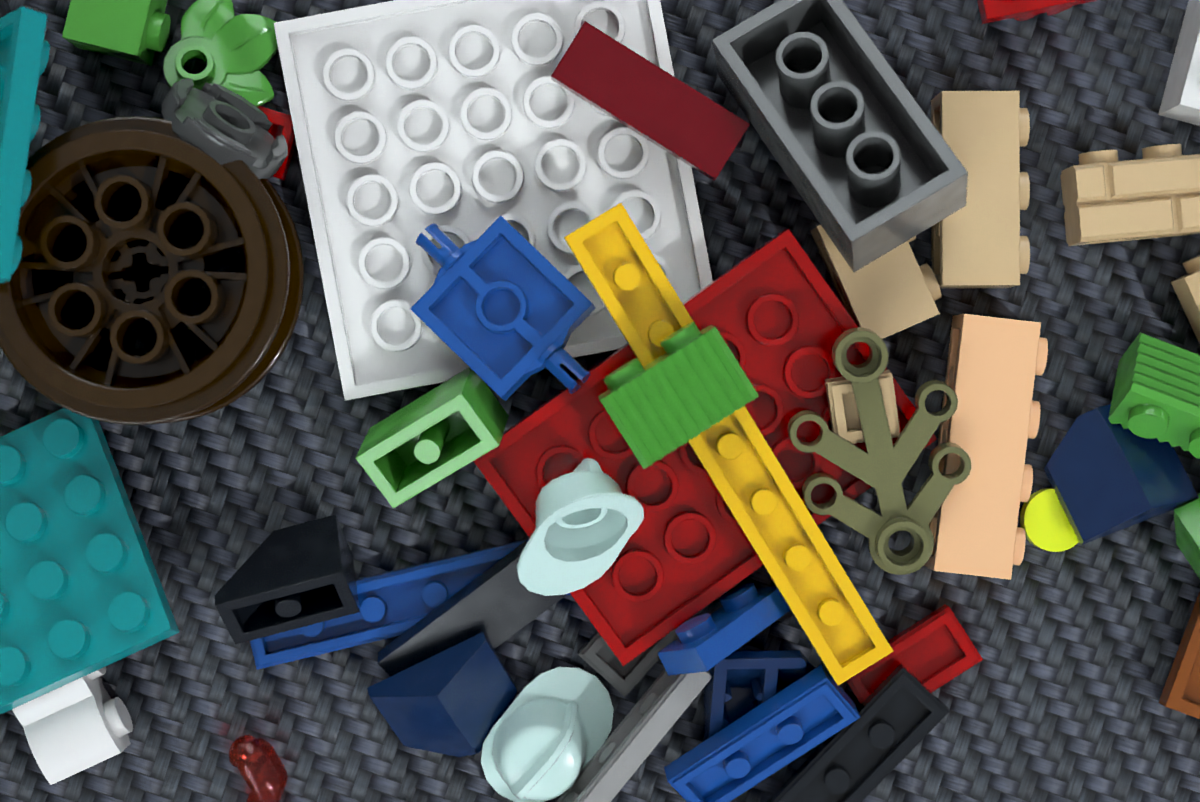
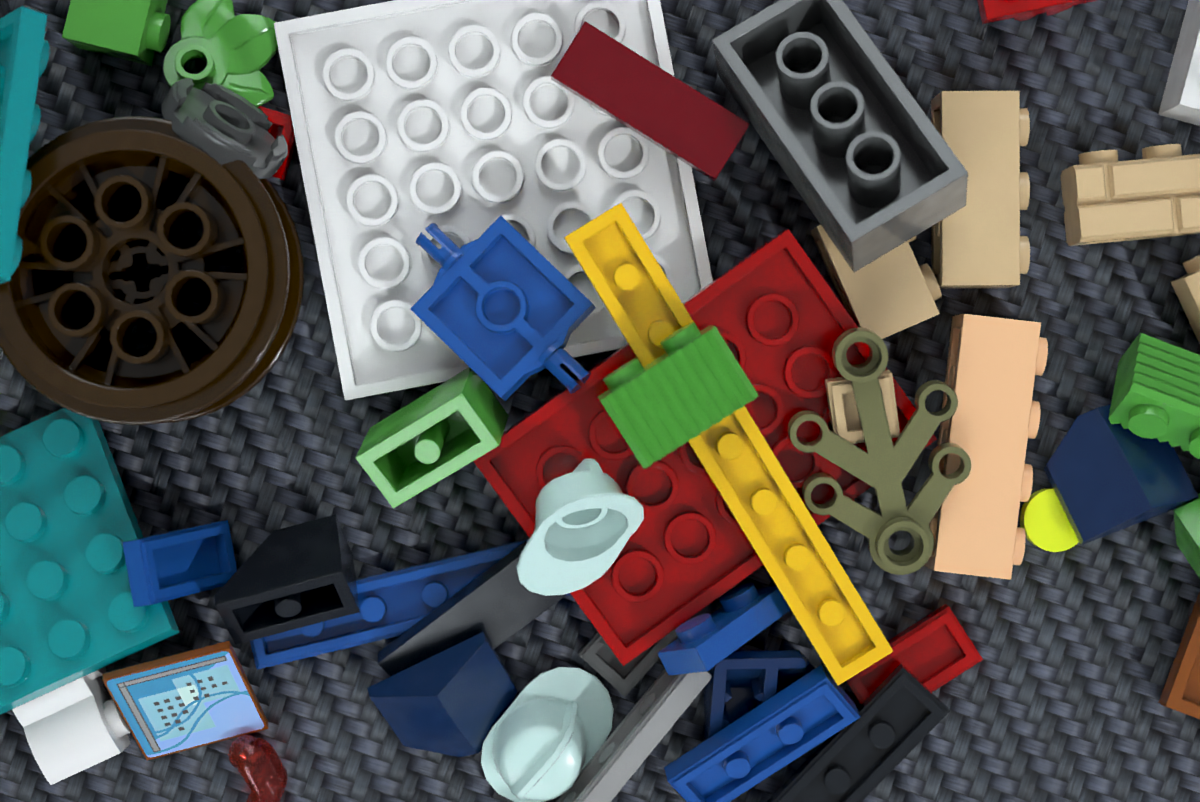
none -> piece [103,641,269,760]
none -> blue tile [122,520,237,607]

